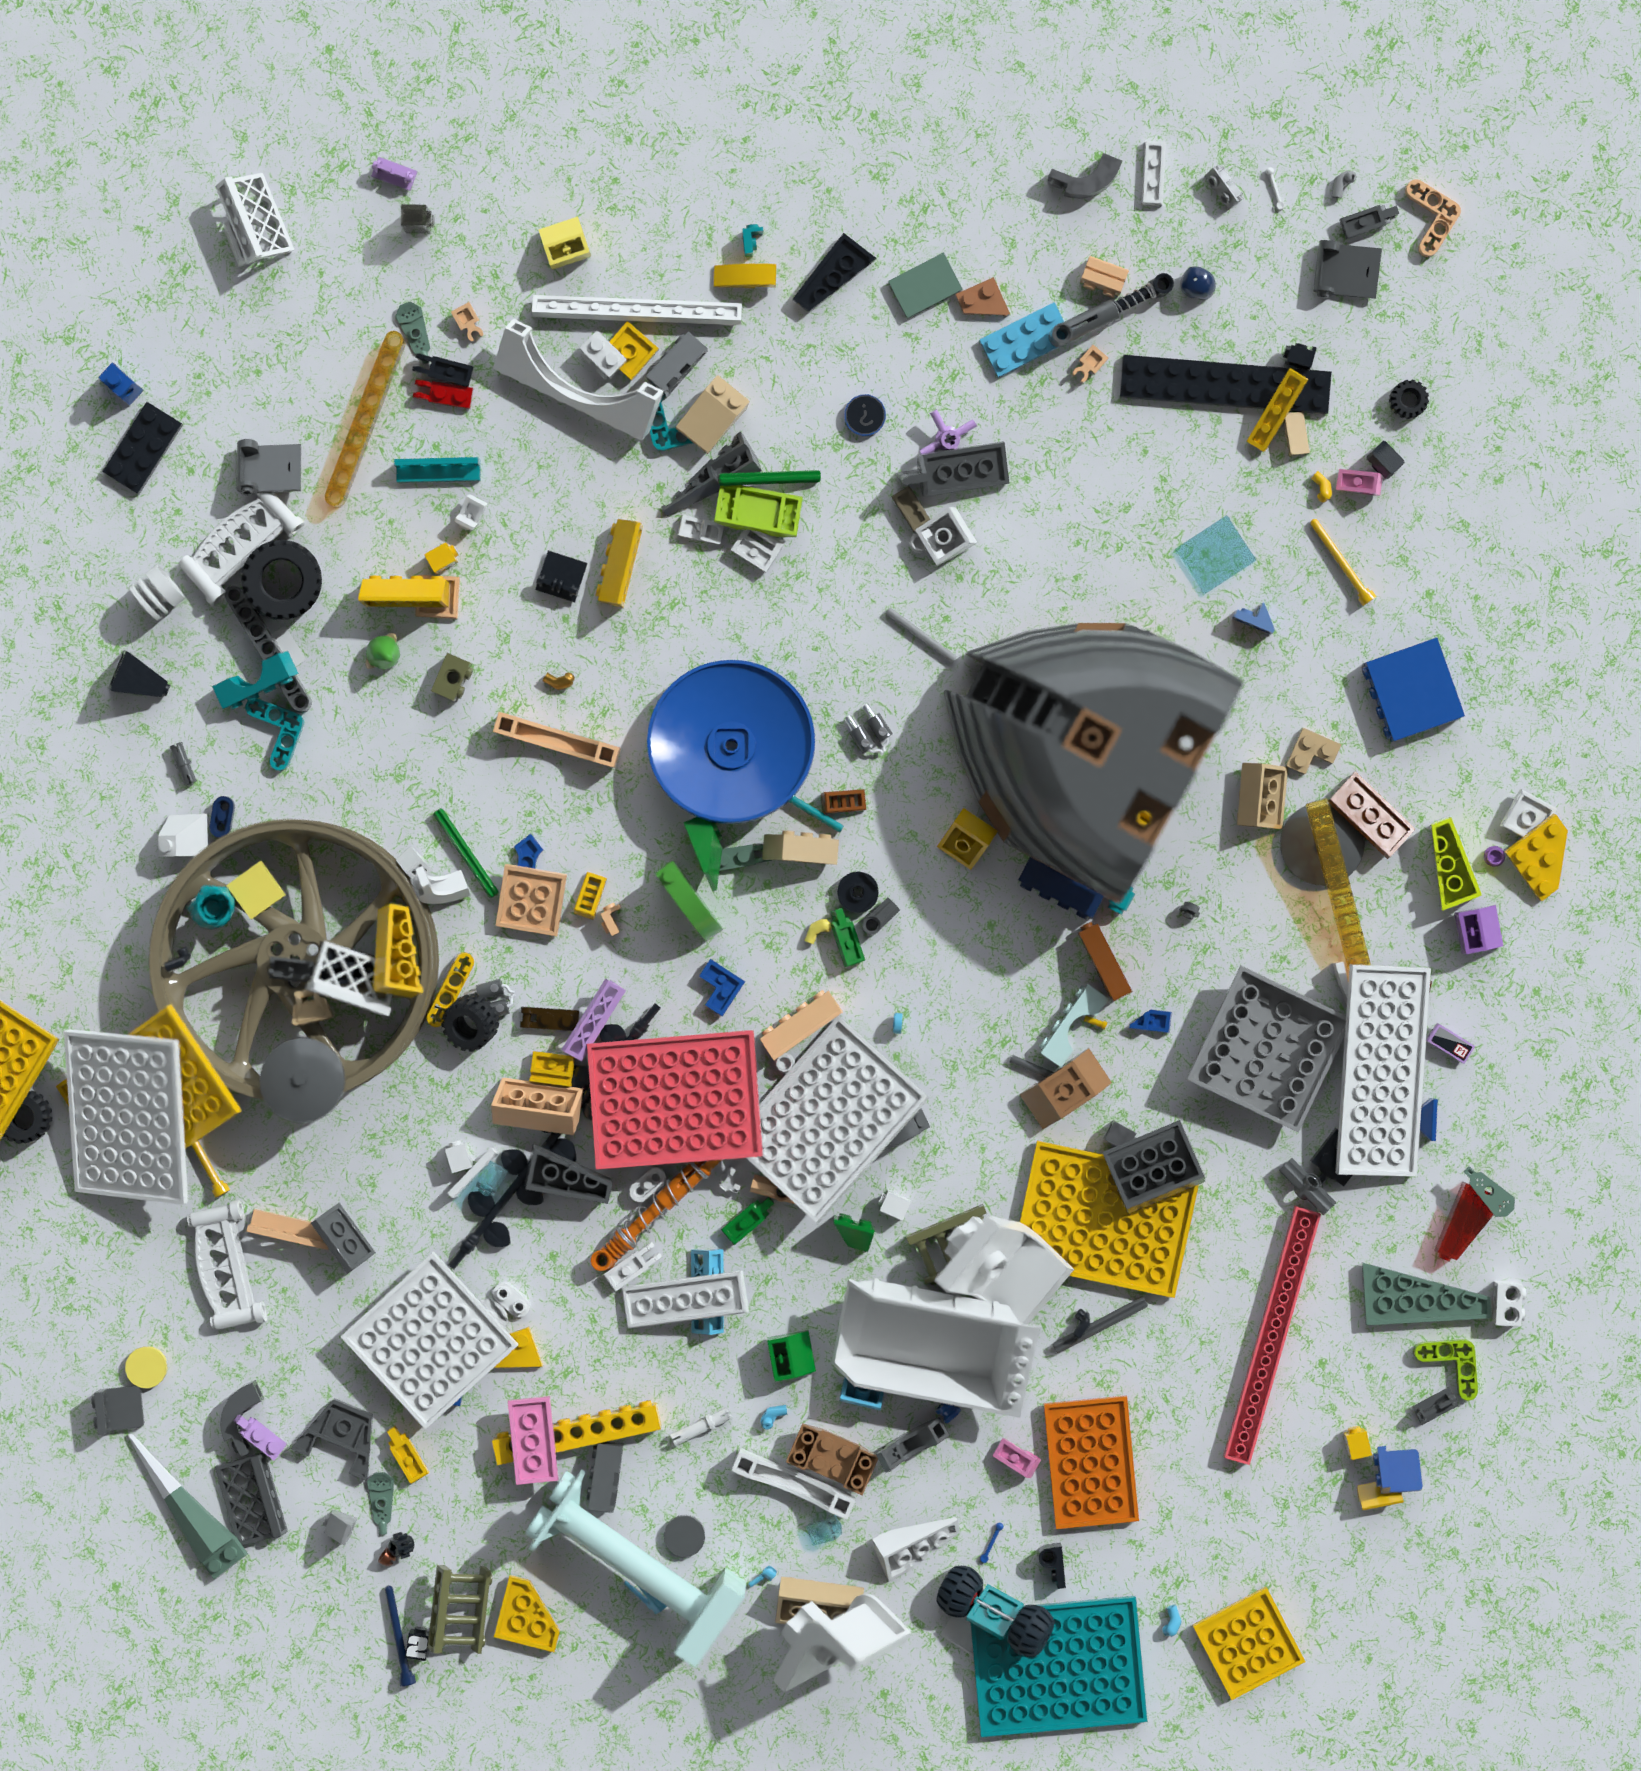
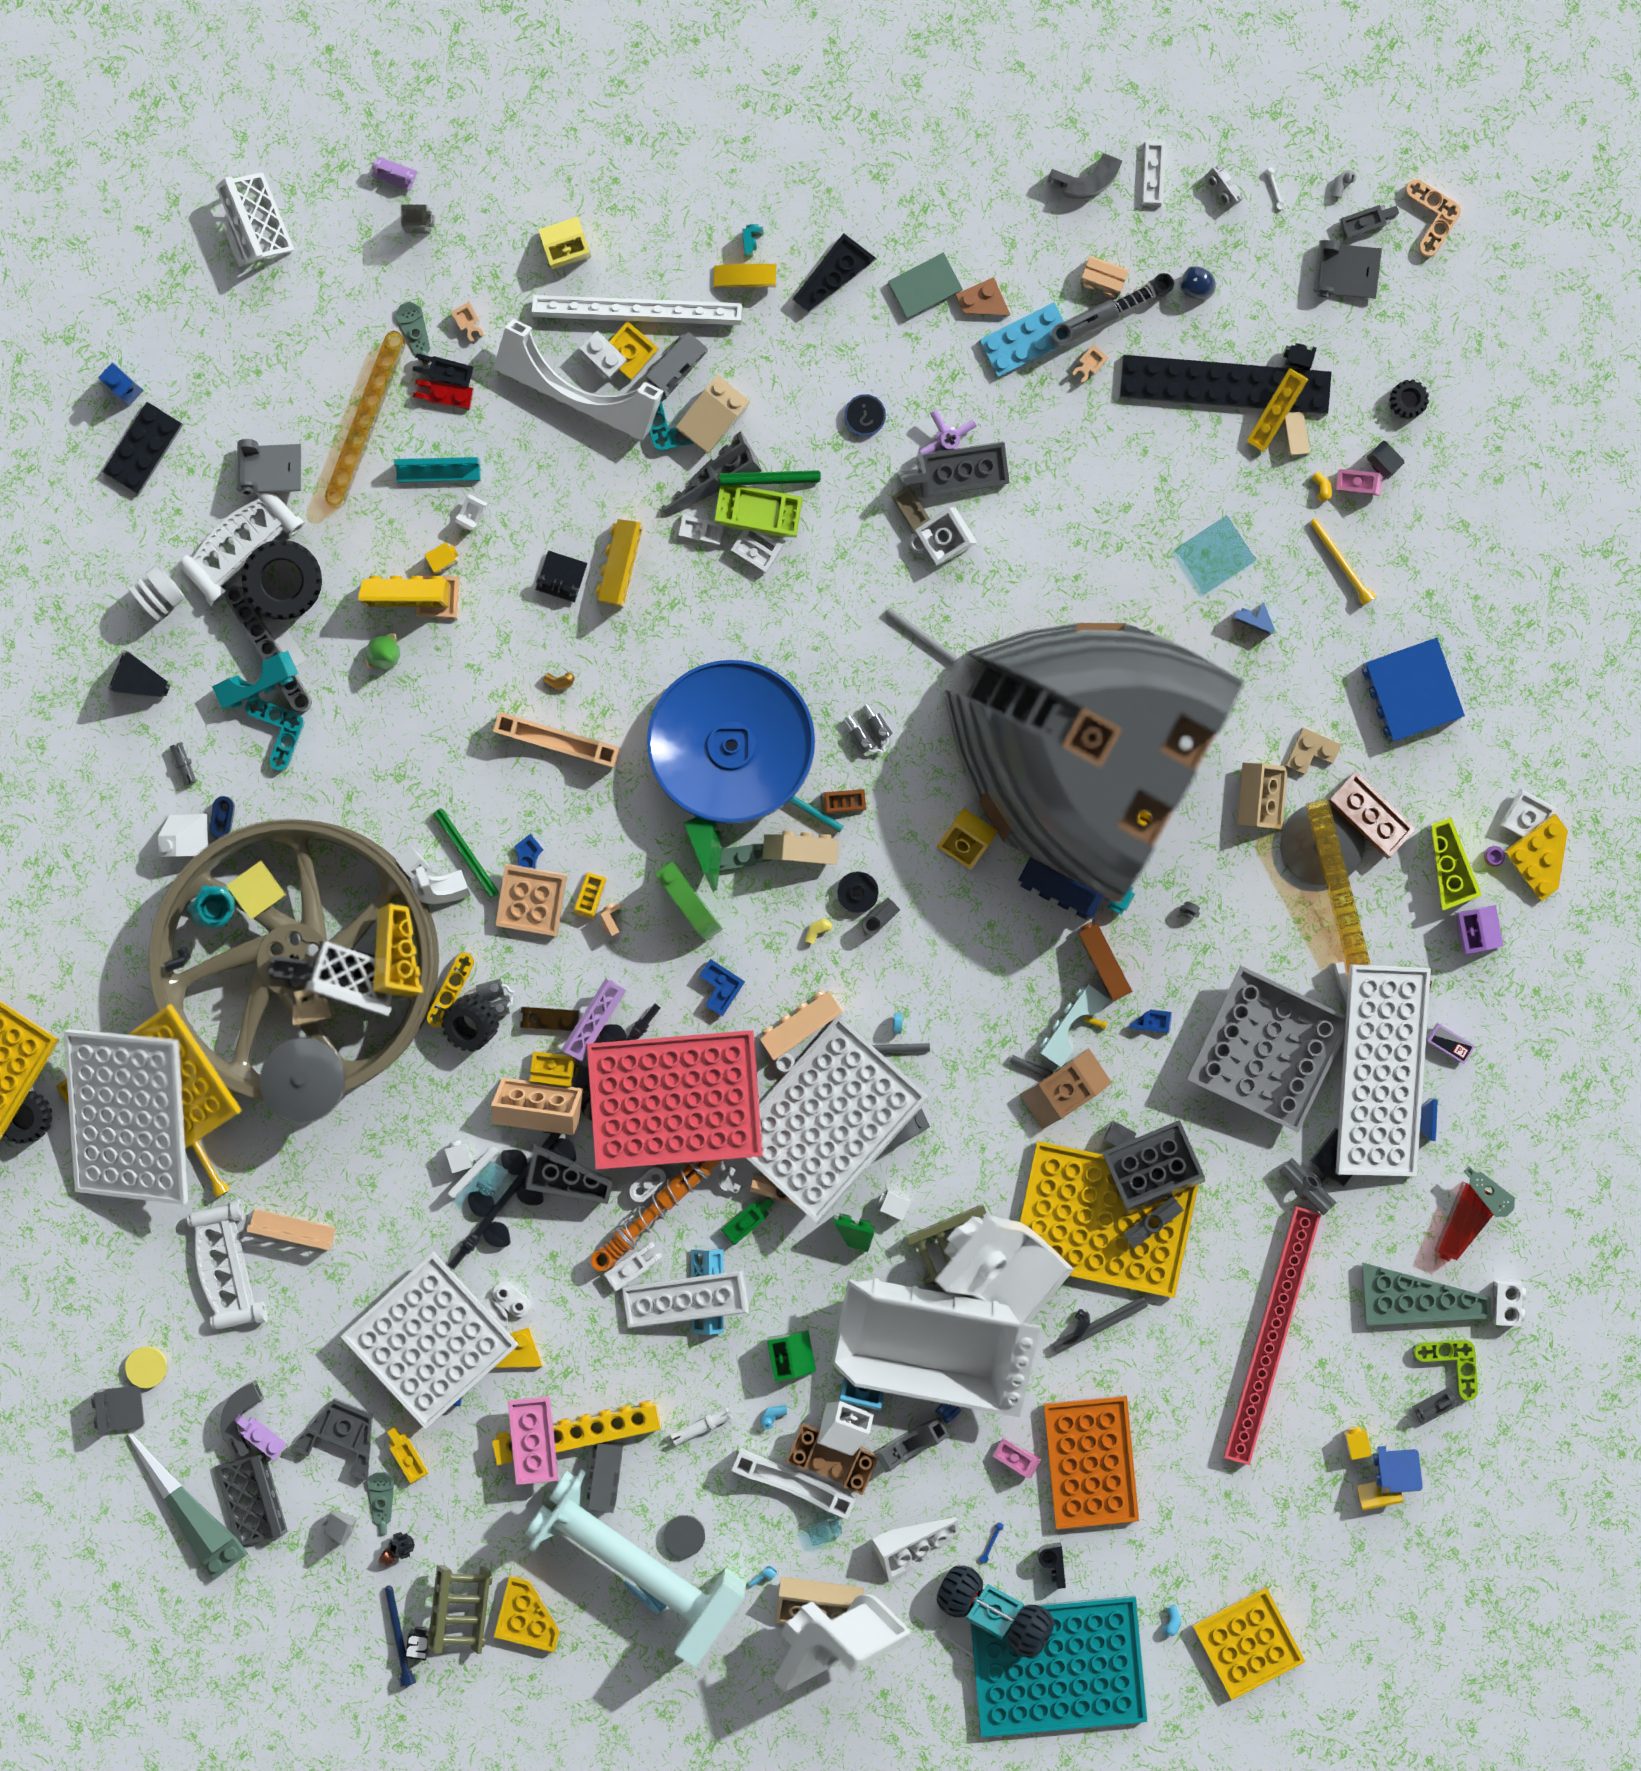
dark grey plate [311,1203,376,1274] -> none
olive brick [431,653,474,702] -> none
green hinge [830,908,865,968] -> none
none -> white slope [817,1401,874,1456]
none -> dark grey bar [872,1043,930,1053]
none -> dark grey piece [1123,1196,1184,1248]

